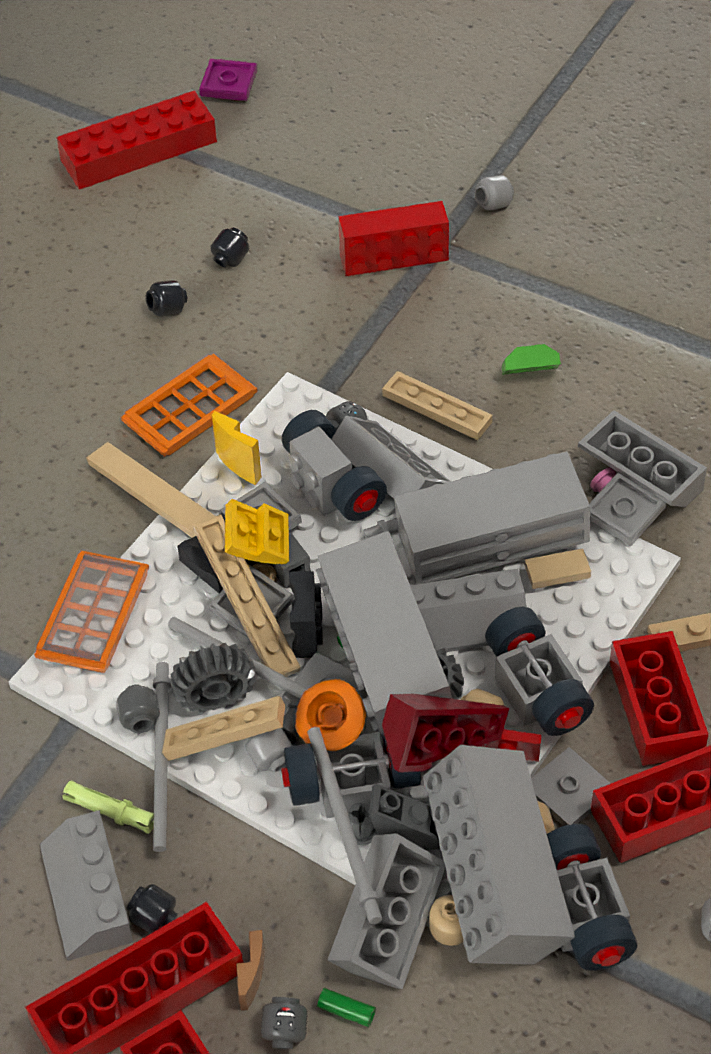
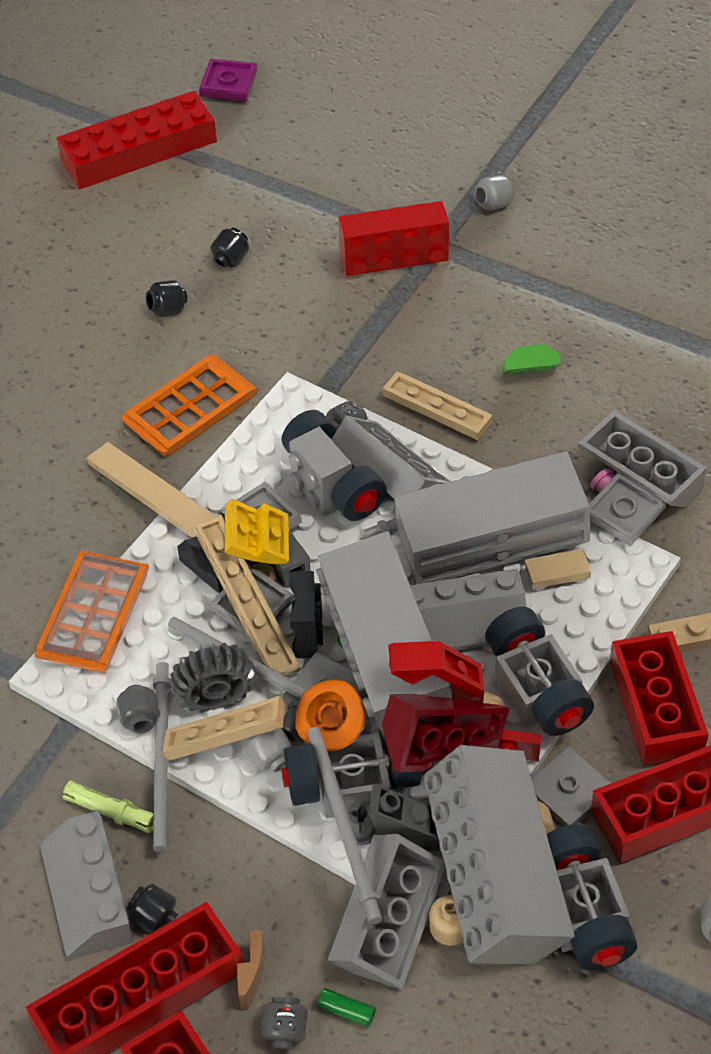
yellow slope [212,411,262,485] -> none
none -> red slope [388,641,485,703]

